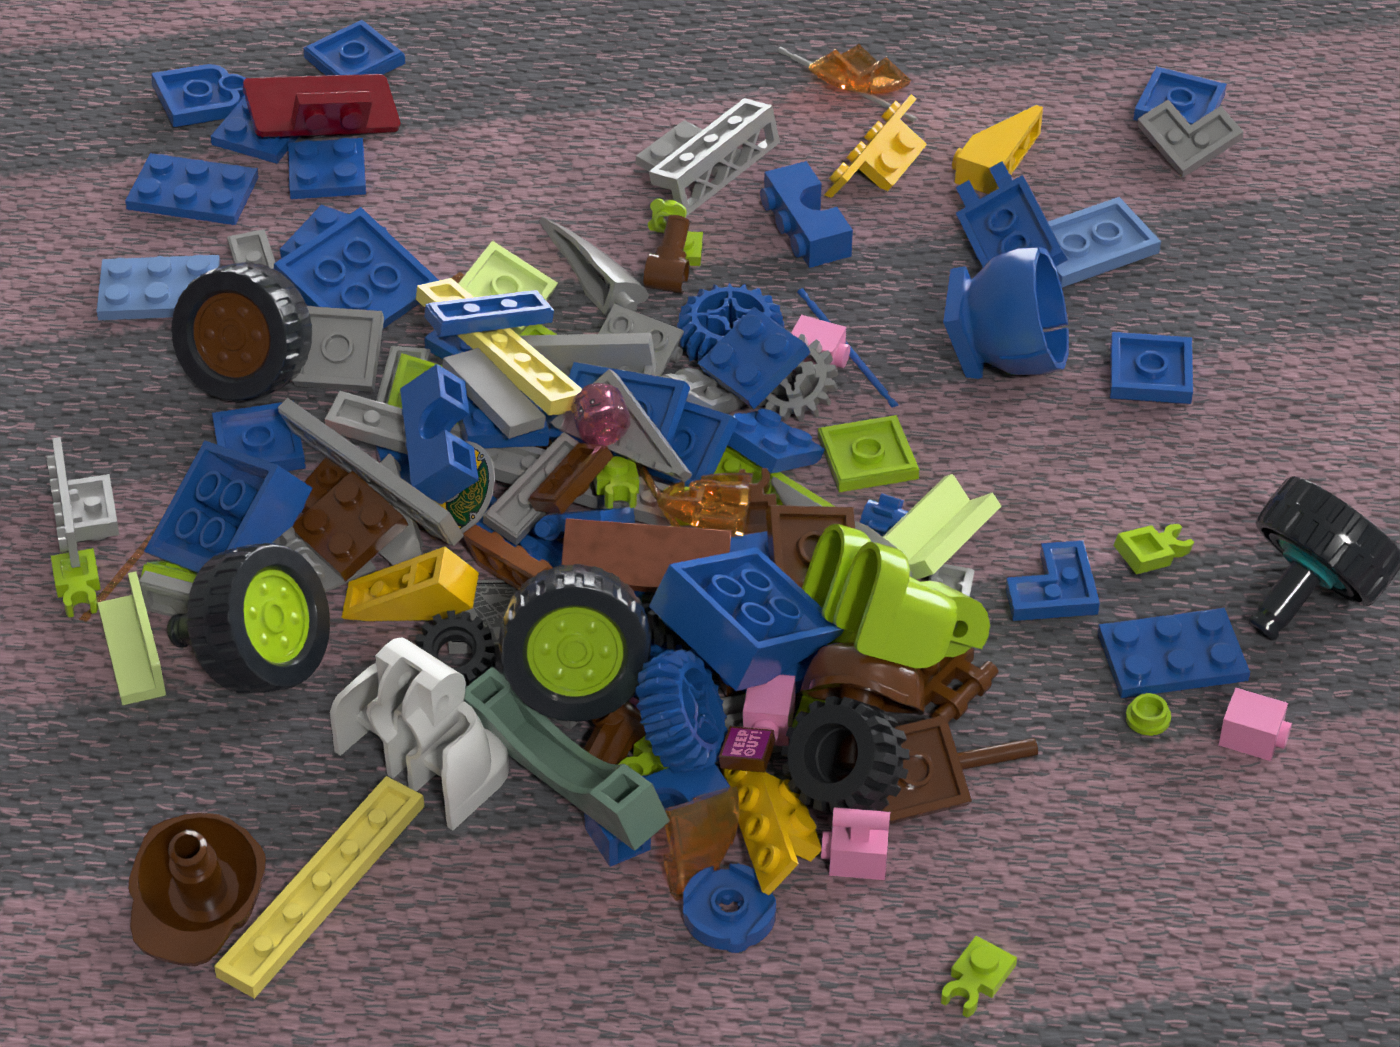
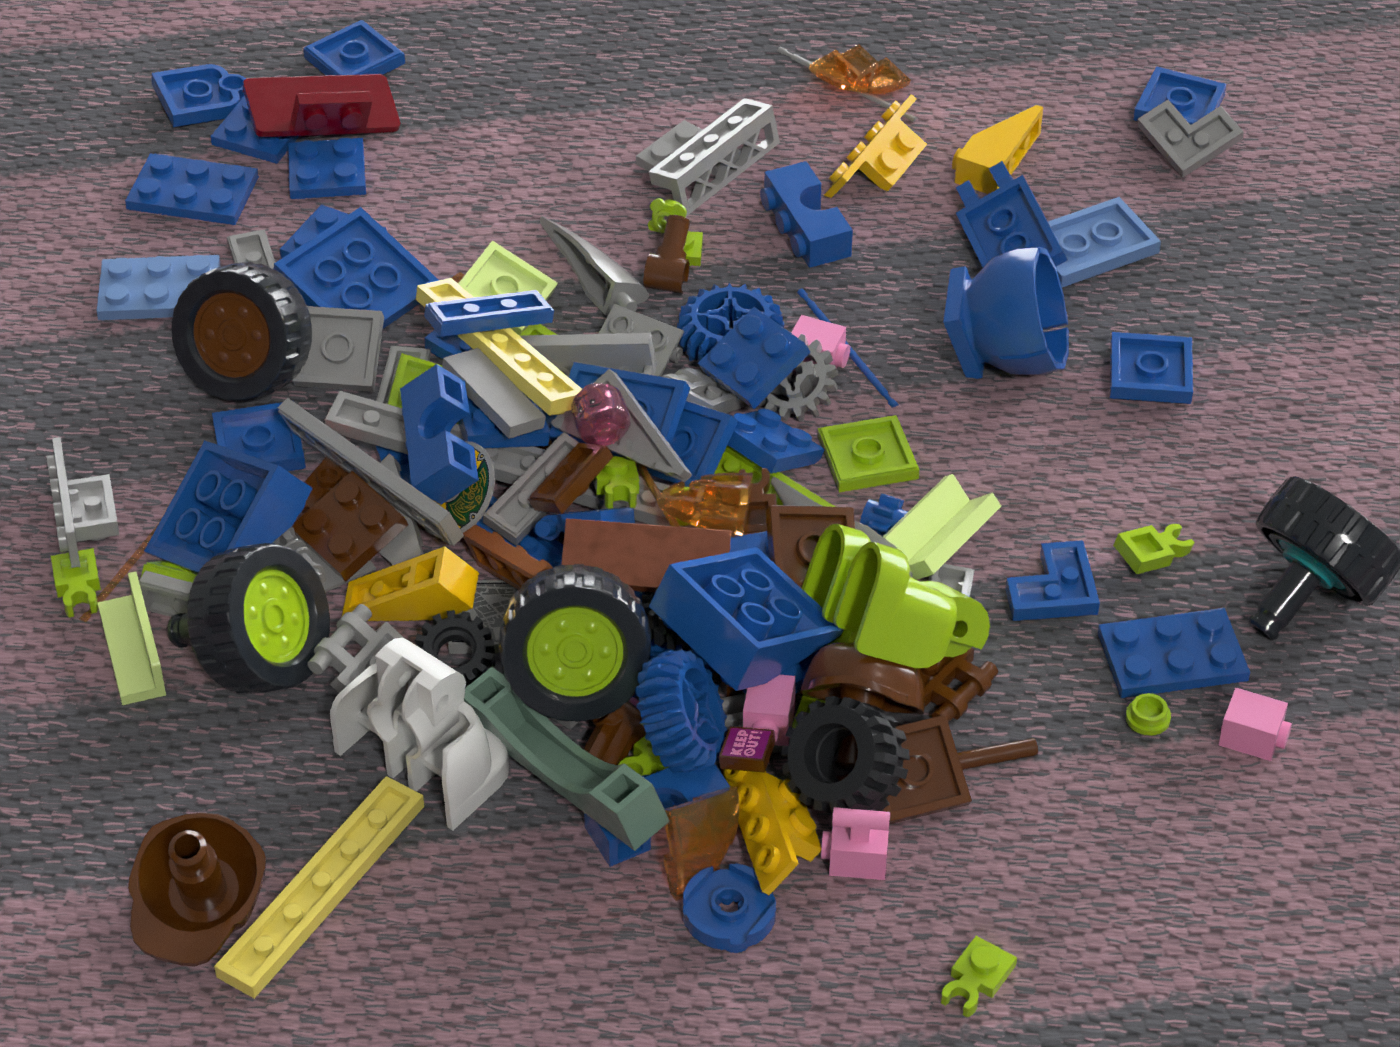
none -> light grey plate [308,604,404,693]

